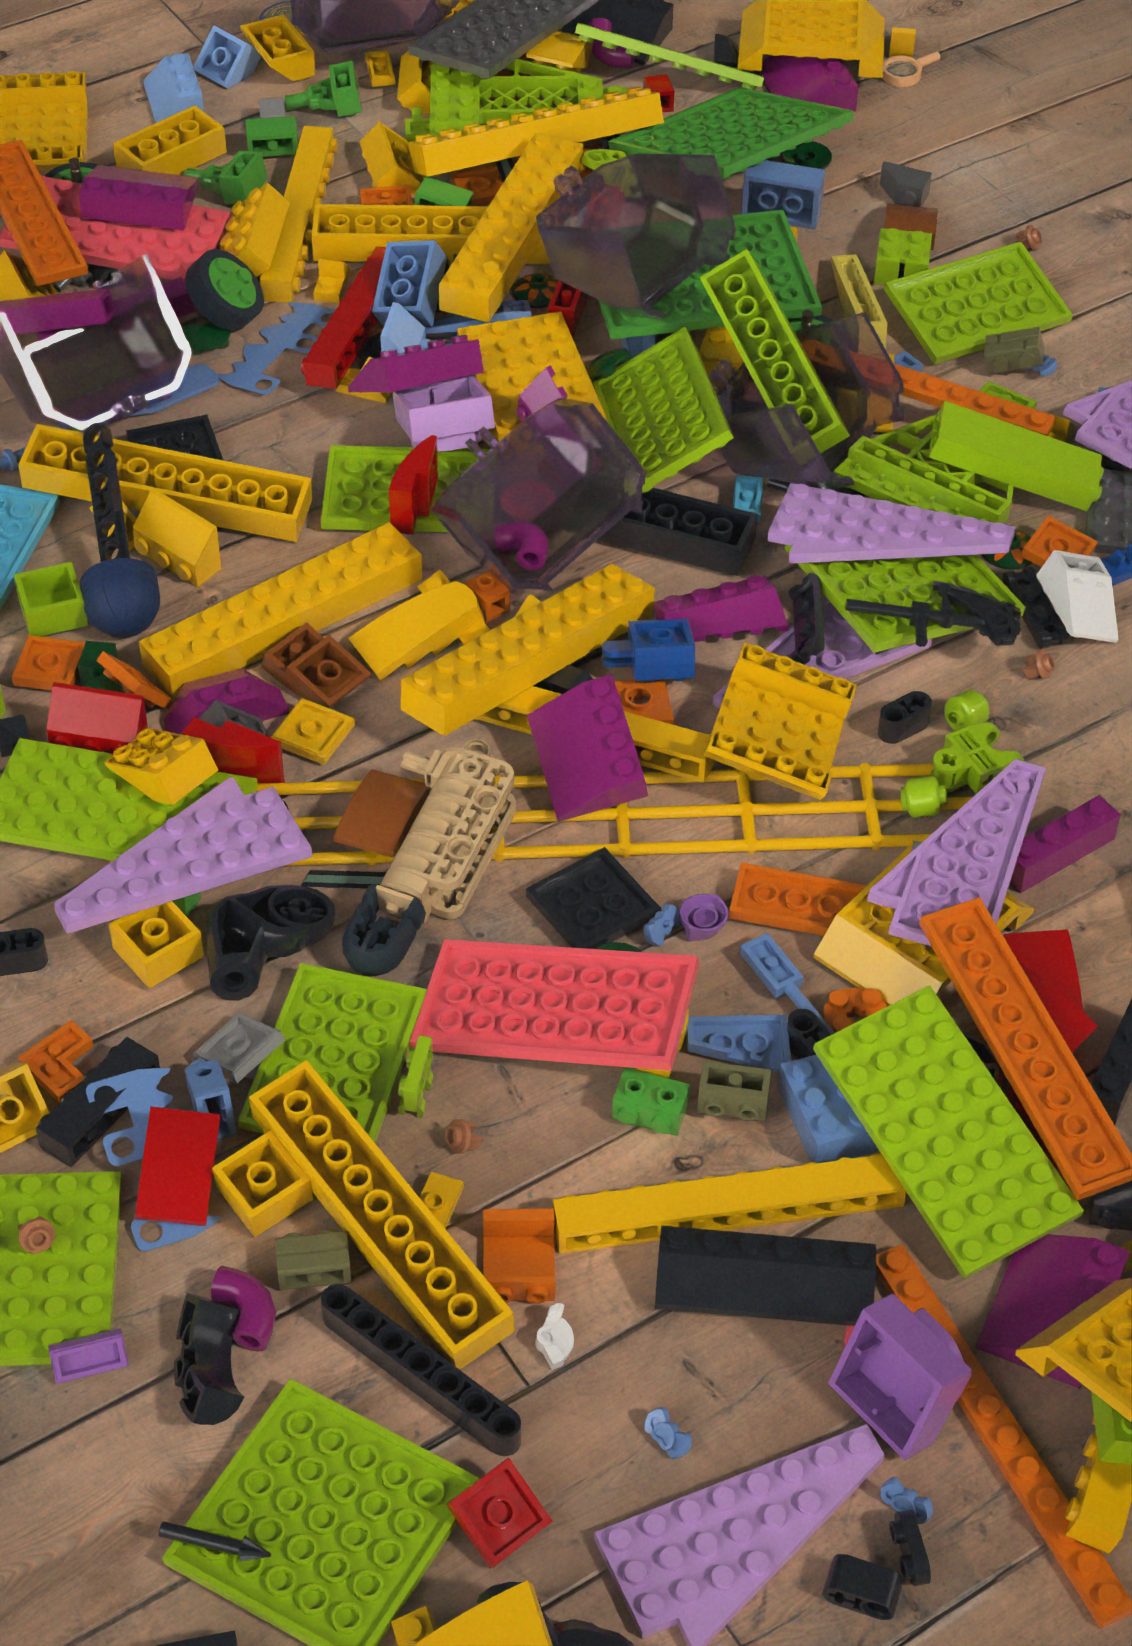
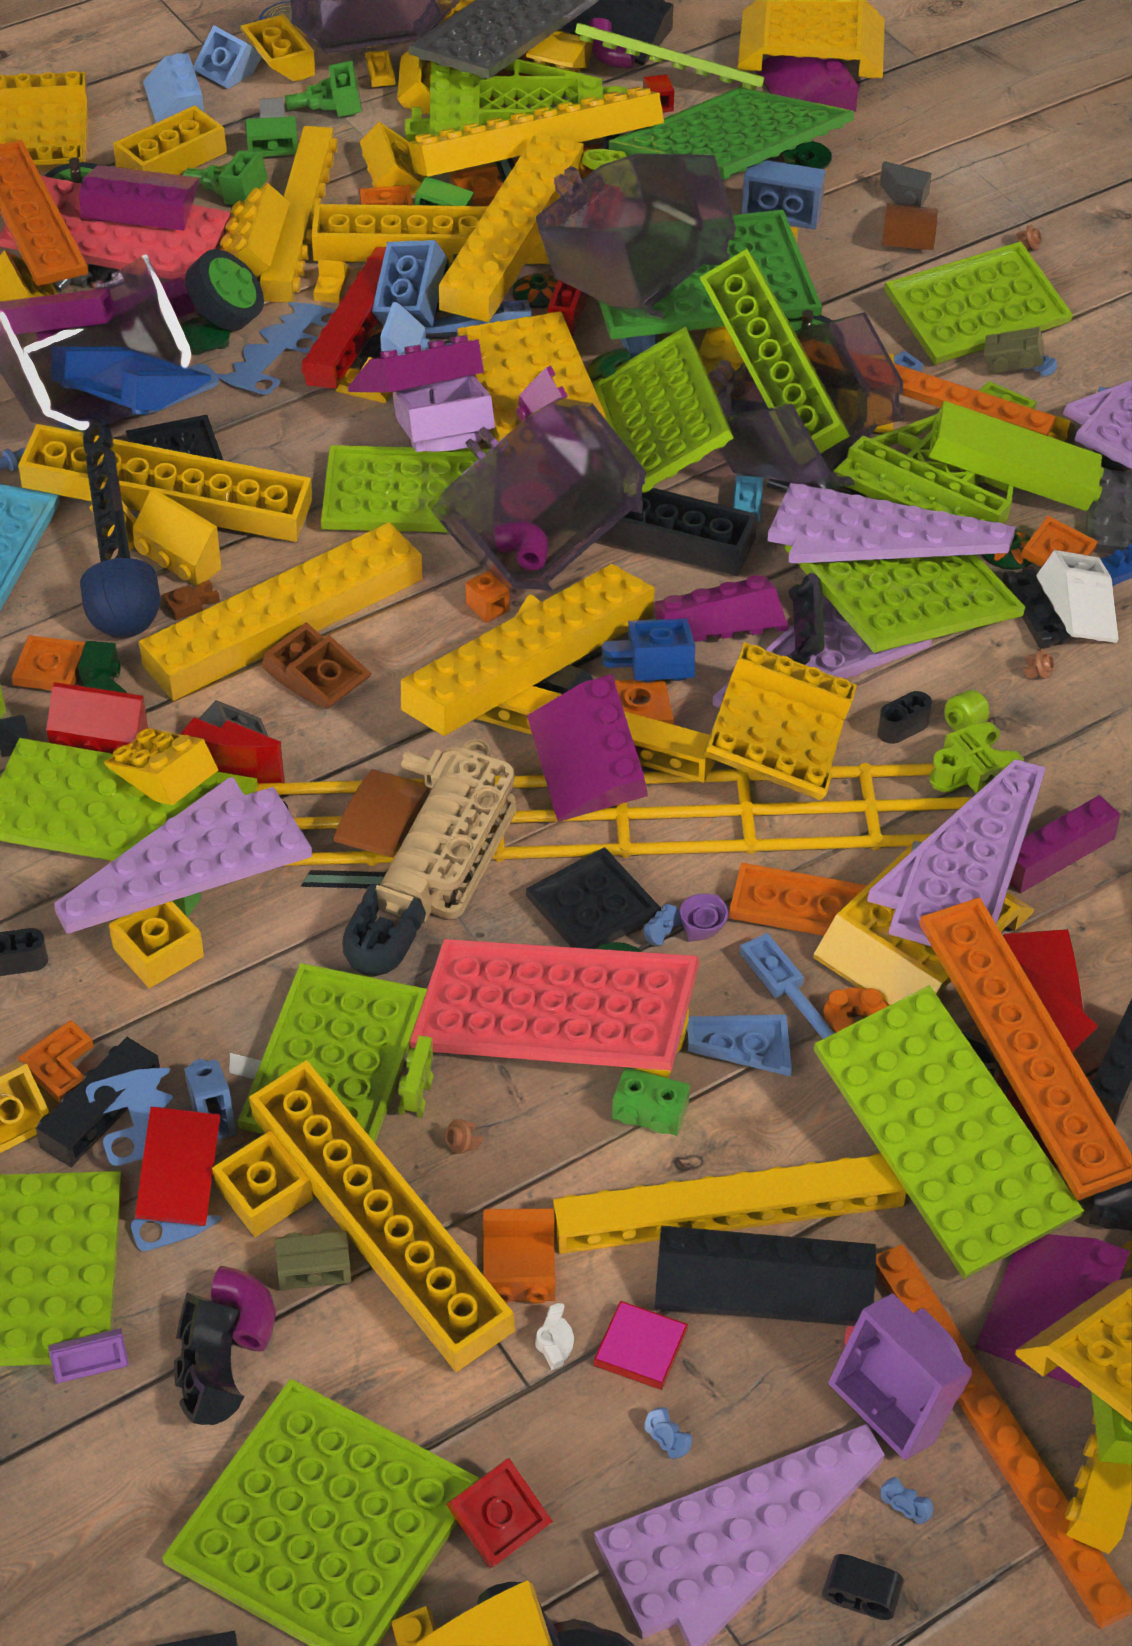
lime piece [13,561,88,637] -> none
nougat plate [18,1216,55,1253] -> none
orange plate [96,651,173,710] -> none
black piece [159,1521,271,1561] -> none
magenta wedge [164,668,289,734] -> none
light grey plate [192,1012,285,1083] -> none
black piece [206,885,336,1001] -> none
yellow plate [271,698,355,765] -> none
black beam [321,1284,521,1456] -> none
yellow slope [348,570,490,681] -> none
red slope [389,435,439,535] -> none
yellow plate [419,1172,464,1229] -> none
olive brick [697,1061,771,1121] -> none
black slope [714,34,760,75] -> none
medium blue brick [778,1055,879,1163] -> none
black beam [787,1009,832,1059] -> none
light yellow slope [831,254,887,353] -> none
black bar [845,581,1021,647] -> none
lime piece [874,228,932,286] -> none
light nougat piece [882,51,940,87] -> none
yellow slope [889,27,916,58] -> none
black plate [889,1510,931,1586] -> none
lime head [900,776,947,818] -> none
none -> blue slope [51,346,211,414]
none -> dark orange plate [163,580,220,620]
none -> dark pink tile [594,1300,688,1390]

